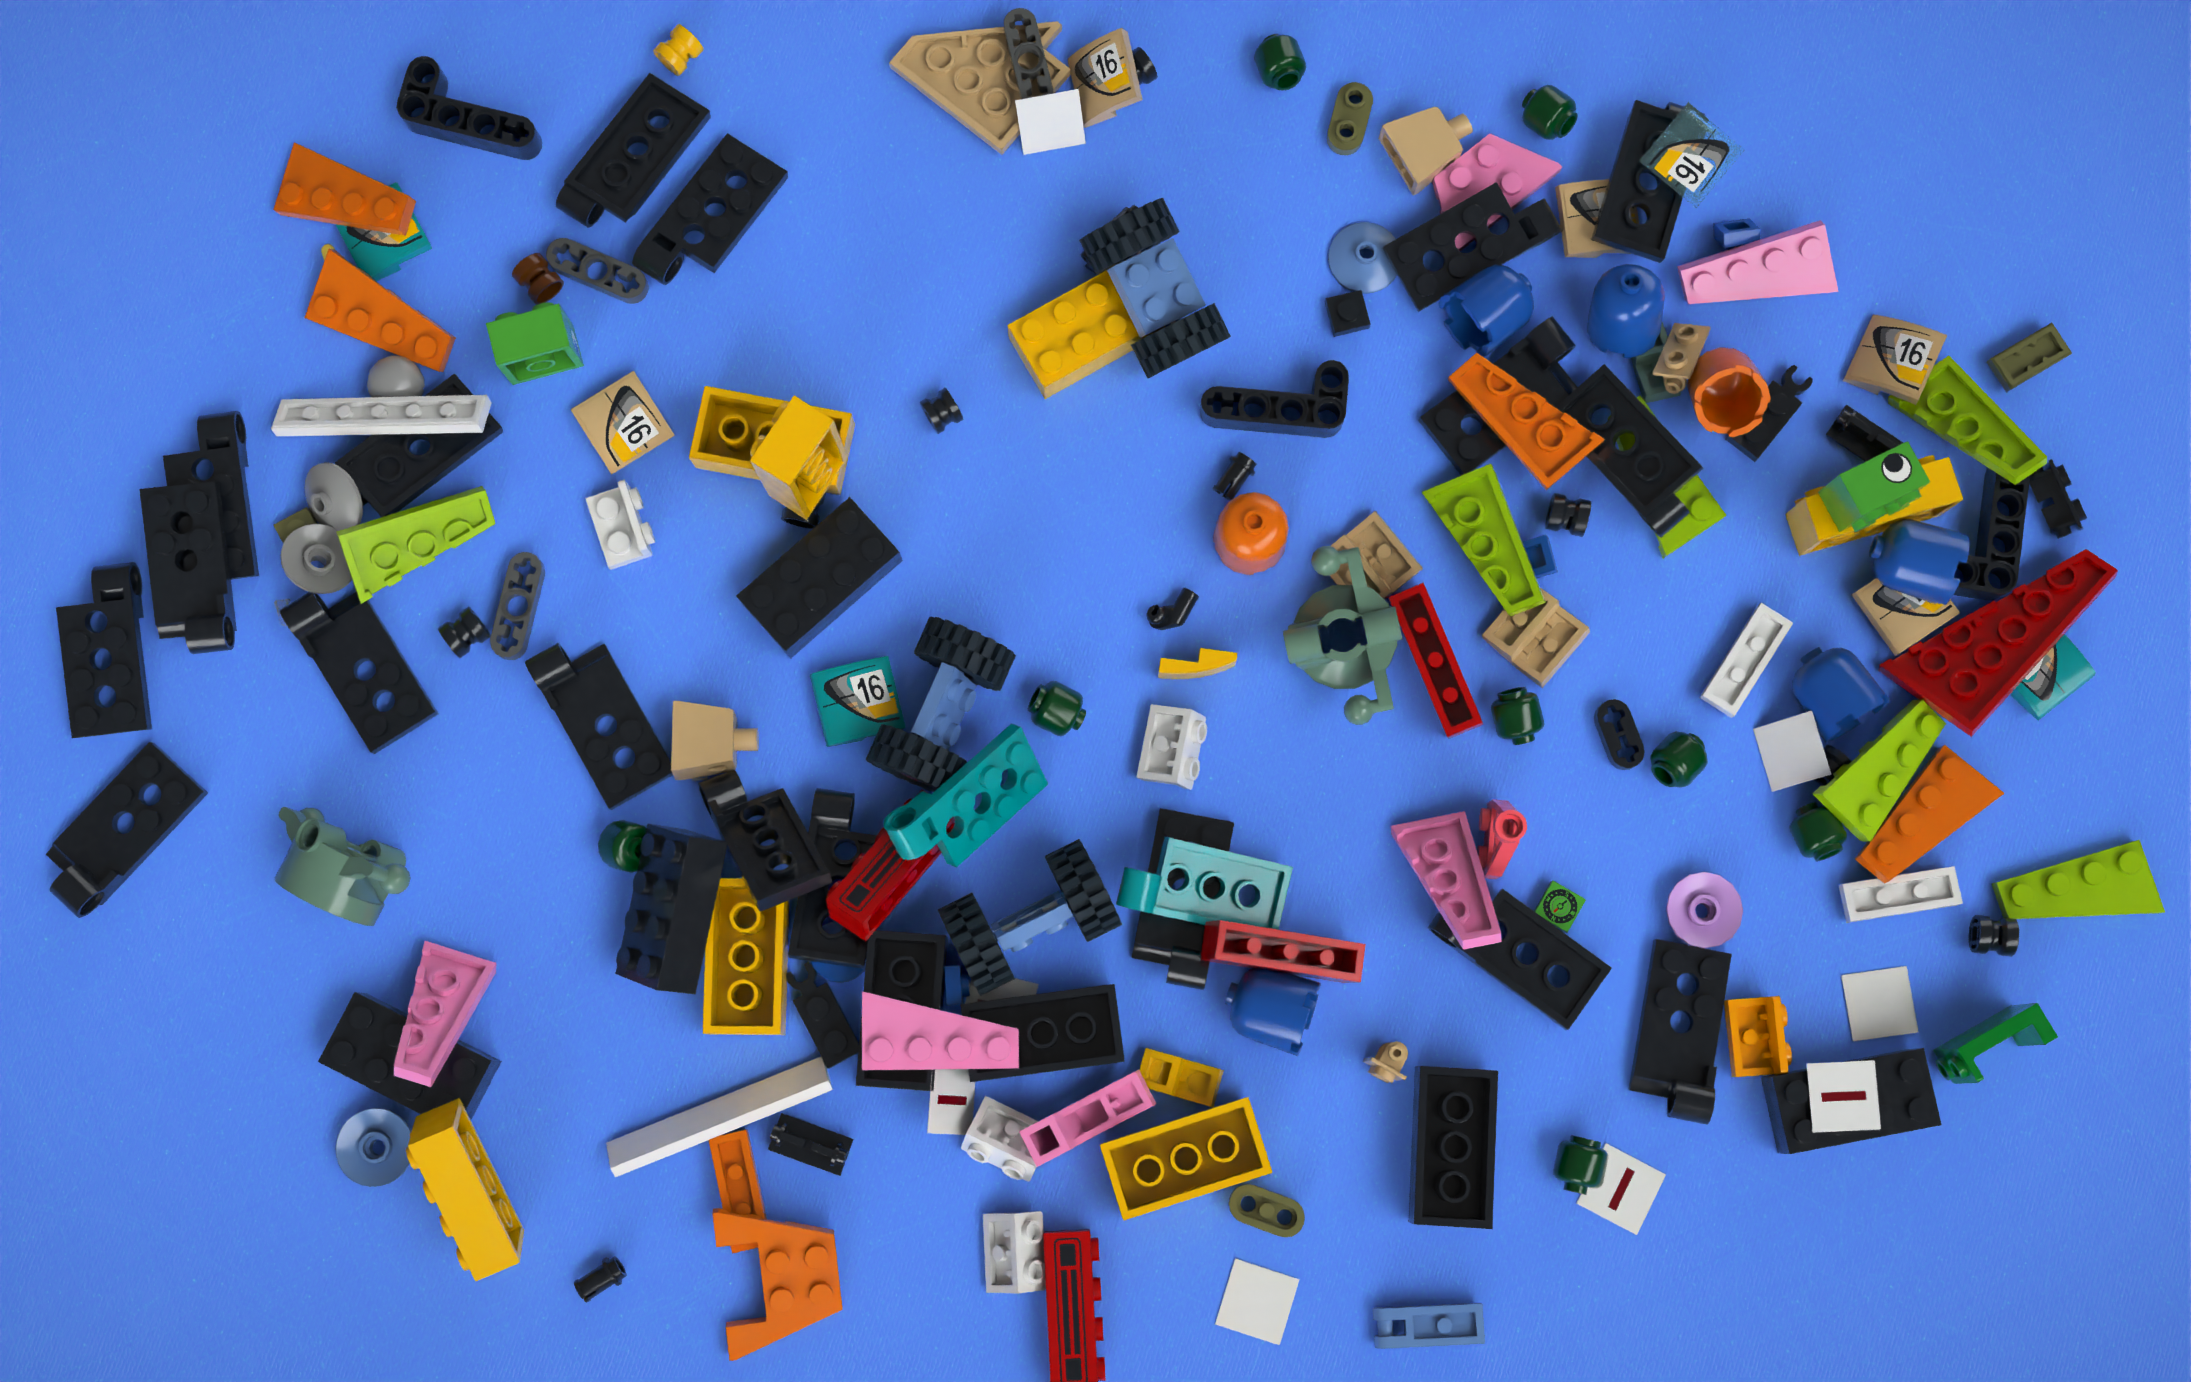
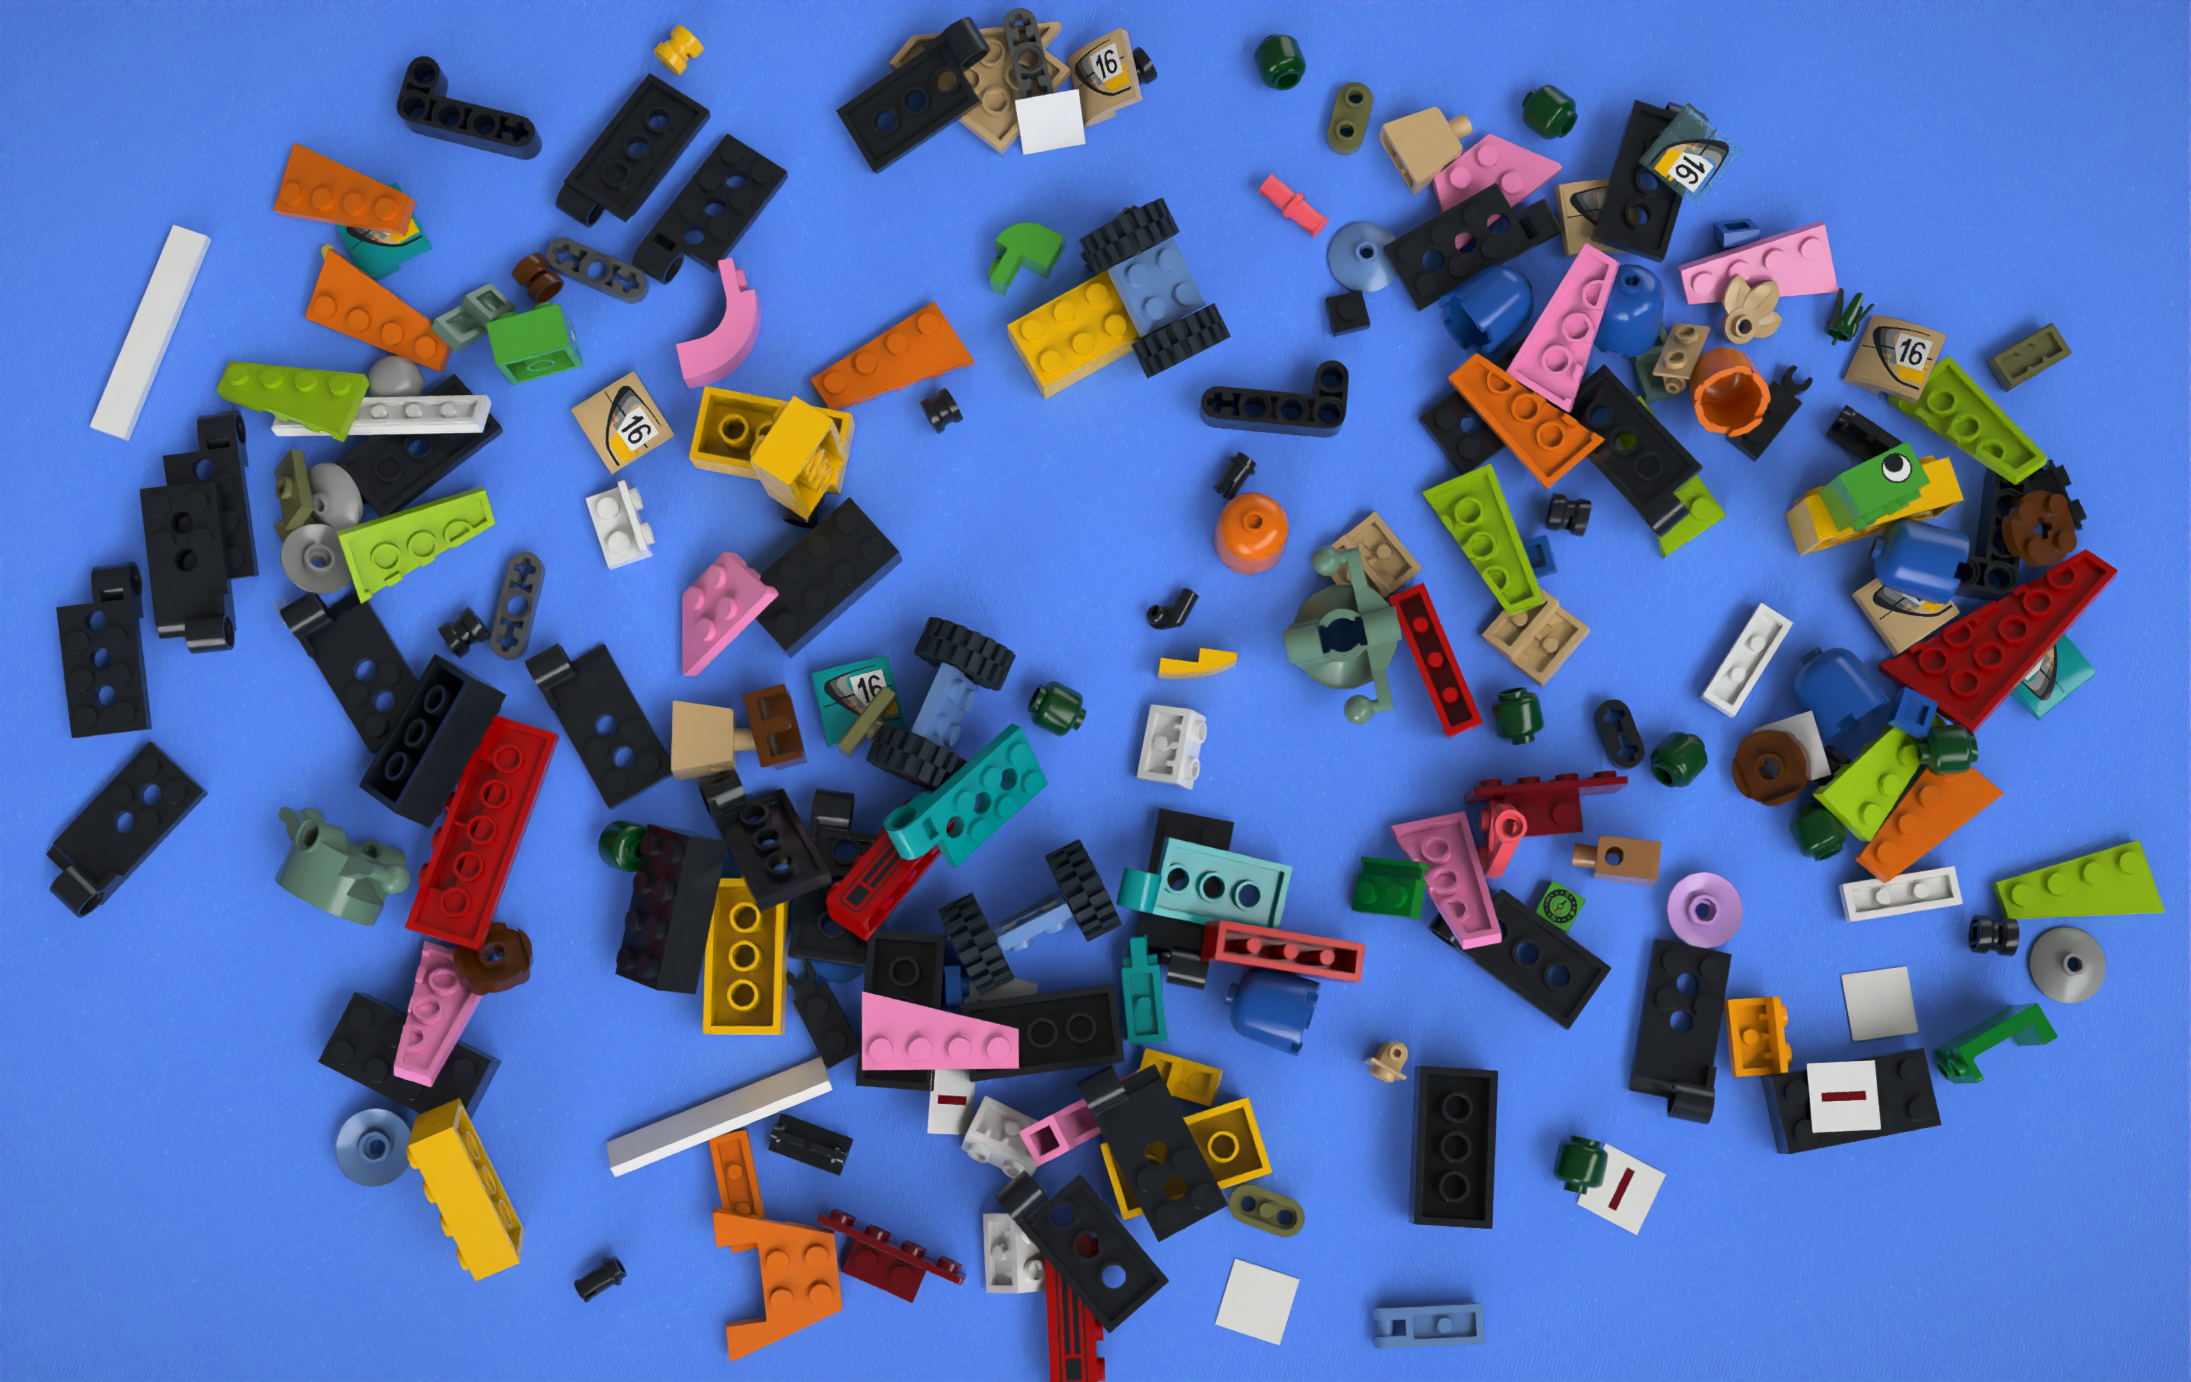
none -> white tile [90,225,211,441]
none -> lime wing [216,361,370,442]
none -> olive plate [274,448,314,531]
none -> black brick [359,654,507,828]
none -> red plate [405,715,560,952]
none -> sand green slope [431,283,516,353]
none -> reddish brown plate [453,922,533,996]
none -> bright pink arch [676,258,761,389]
none -> bright pink wing [682,551,778,677]
none -> reddish brown window [743,684,808,770]
none -> orange wing [810,301,975,411]
none -> dark red bracket [816,1208,967,1303]
none -> black hinge [836,17,991,174]
none -> olive plate [838,686,896,759]
none -> bright green brick [988,222,1065,296]
none -> black hinge [995,1170,1169,1334]
none -> black hinge [1076,1064,1228,1242]
none -> teal hinge [1121,934,1168,1044]
none -> coral pin [1258,173,1329,238]
none -> green plate [1352,856,1429,920]
none -> dark red bracket [1464,771,1628,838]
none -> bright pink wing [1506,243,1620,412]
none -> medium nougat torso [1572,836,1662,887]
none -> tan plate [1721,275,1782,344]
none -> reddish brown plate [1731,729,1811,806]
none -> dark green piece [1824,287,1875,345]
none -> blue plate [1887,686,1938,739]
none -> dark green head [1916,724,1978,776]
none -> reddish brown plate [2002,491,2077,567]
none -> light grey dish [2028,927,2106,1003]

